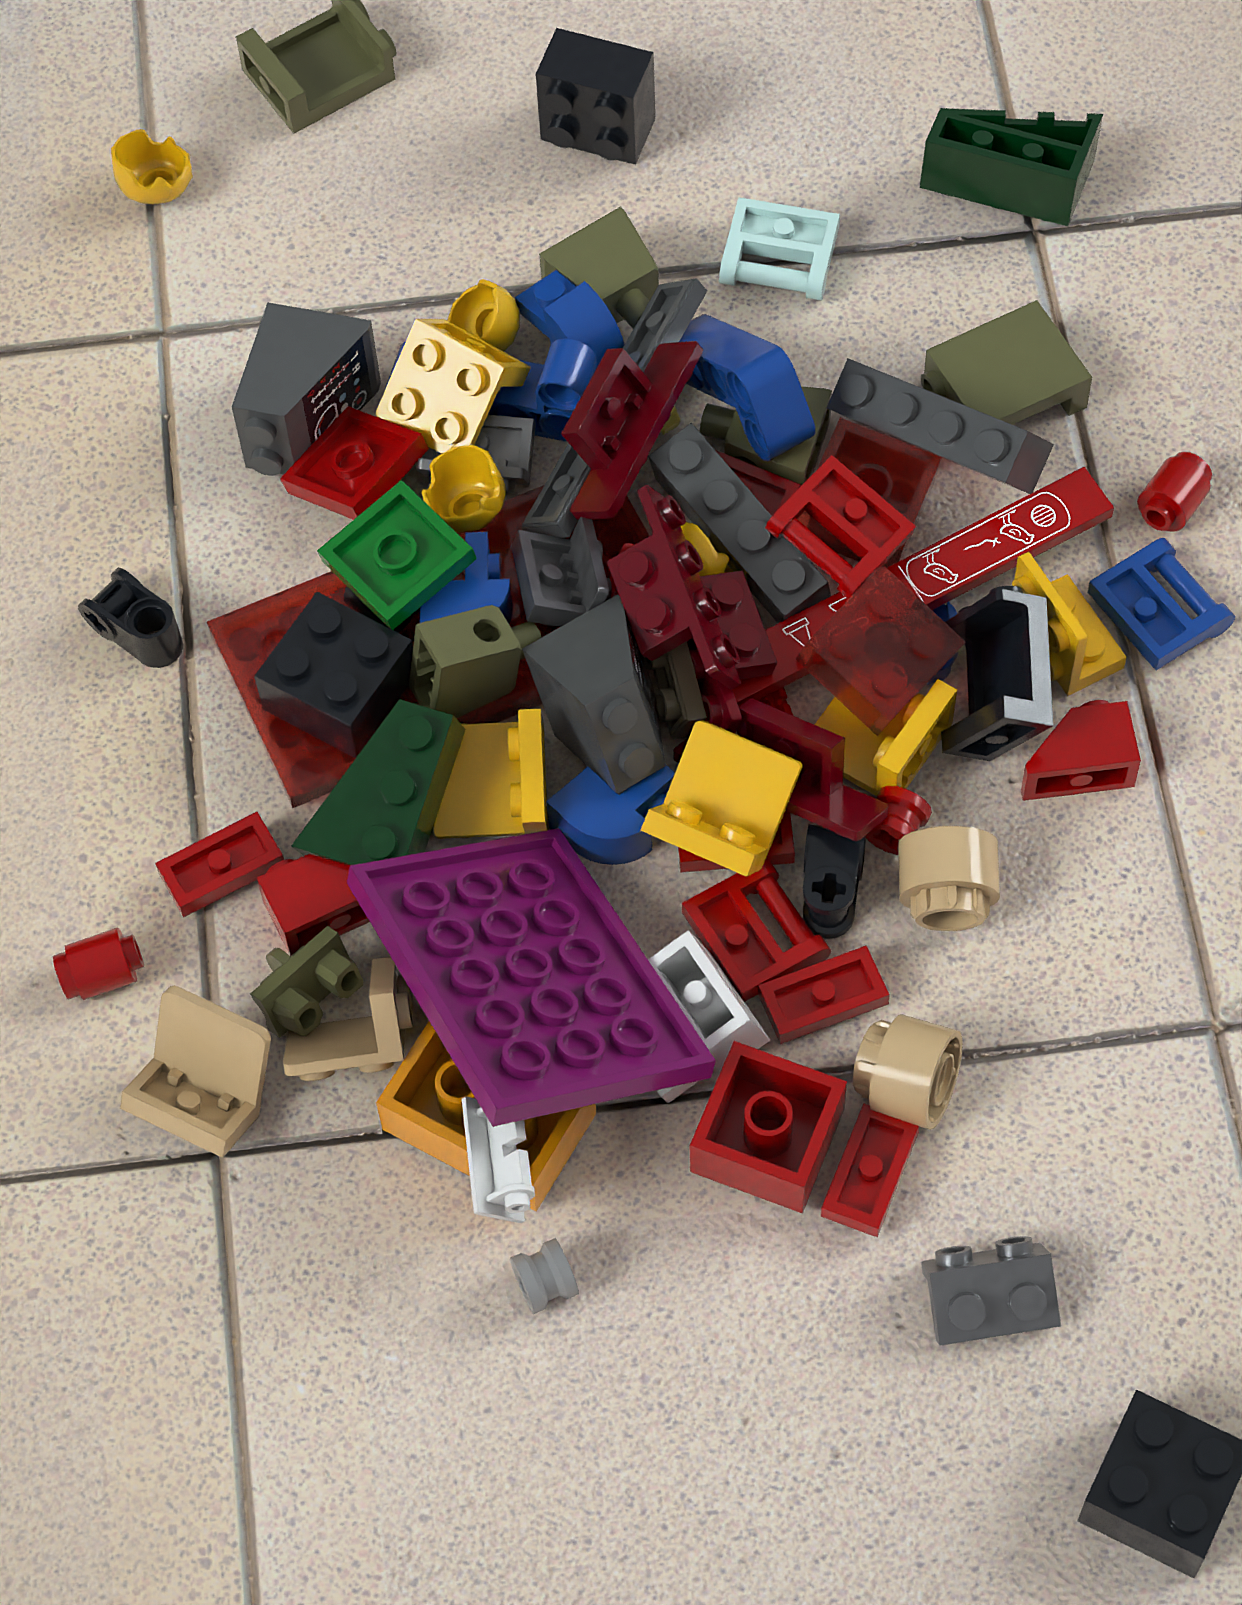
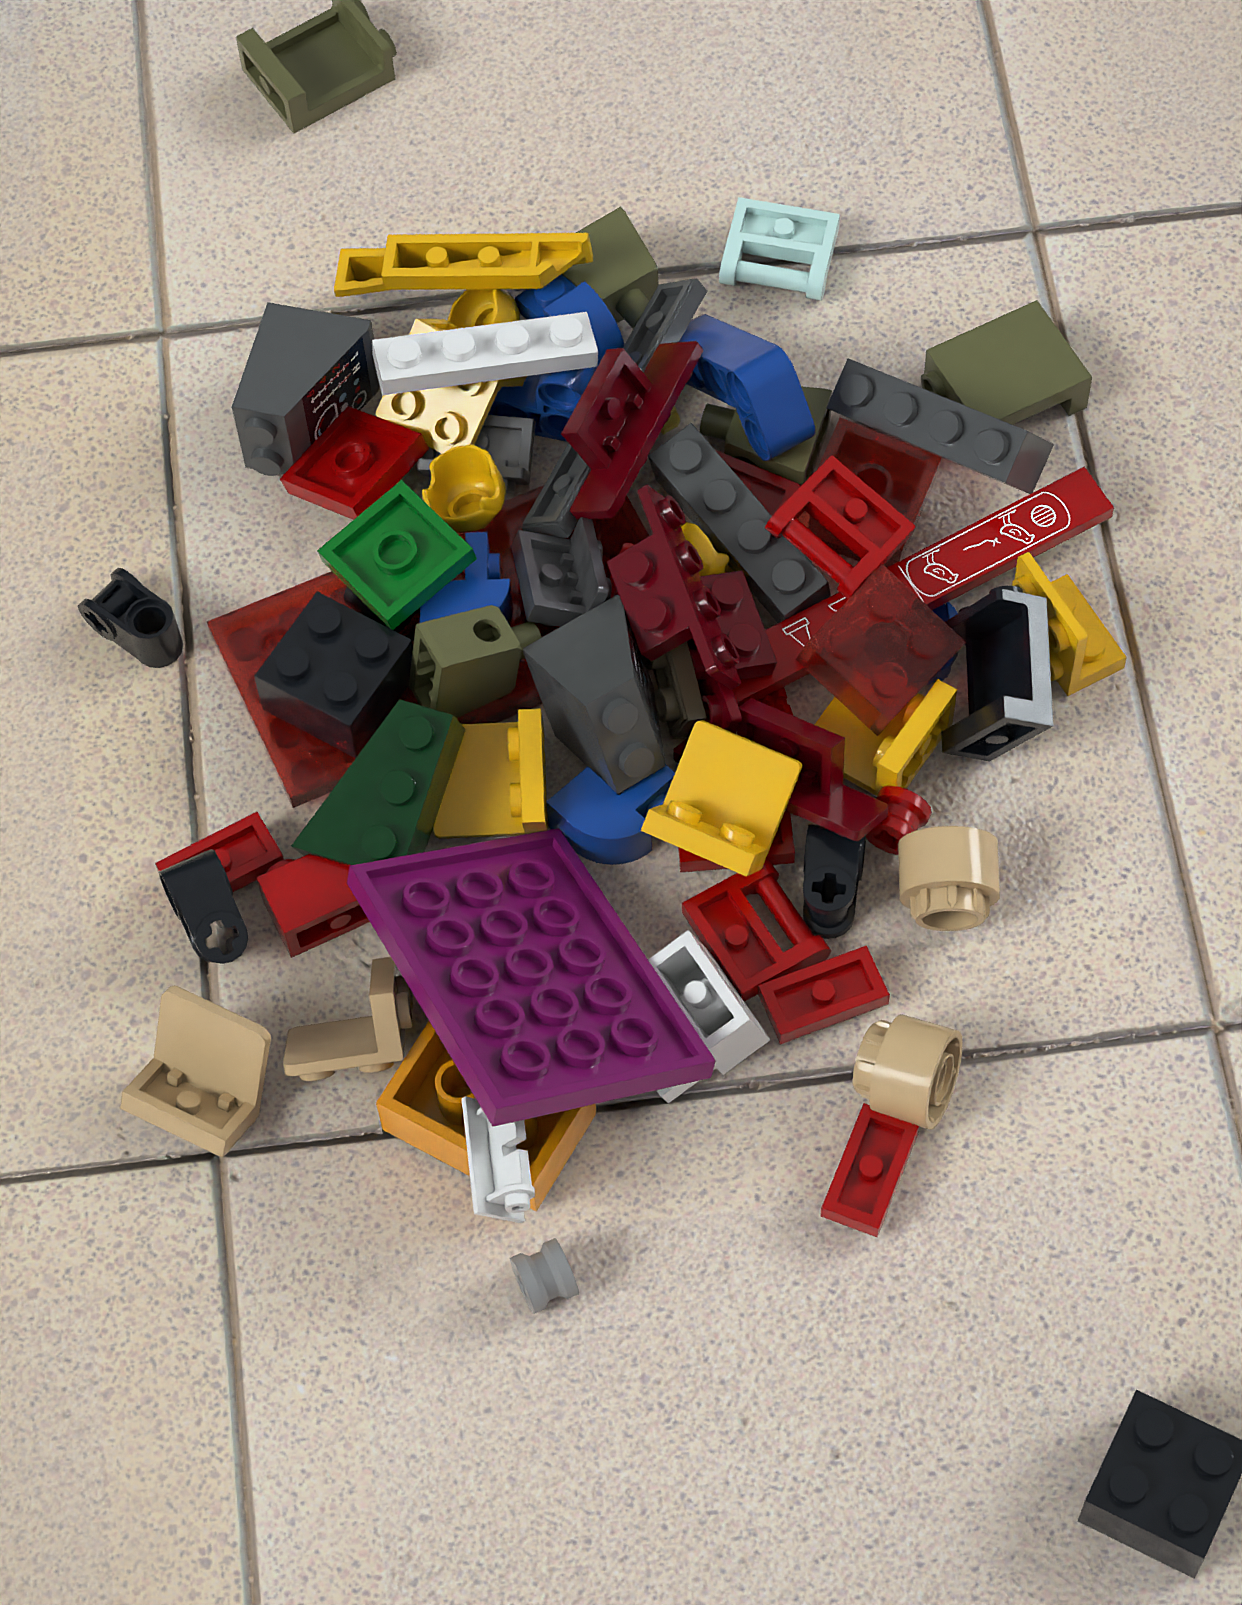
red brick [53,927,144,1000] -> none
yellow hair [111,129,192,204] -> none
olive hips [250,926,364,1038] -> none
black brick [535,28,655,165] -> none
red brick [689,1041,847,1214] -> none
dark green wedge [919,108,1103,227] -> none
flat silver bracket [921,1236,1061,1346] -> none
red slope [1021,700,1141,801] -> none
blue plate [1087,538,1235,671] -> none
red brick [1137,452,1212,532] -> none
none -> black piece [158,849,248,964]
none -> yellow wedge [334,233,593,297]
none -> white plate [372,312,598,395]

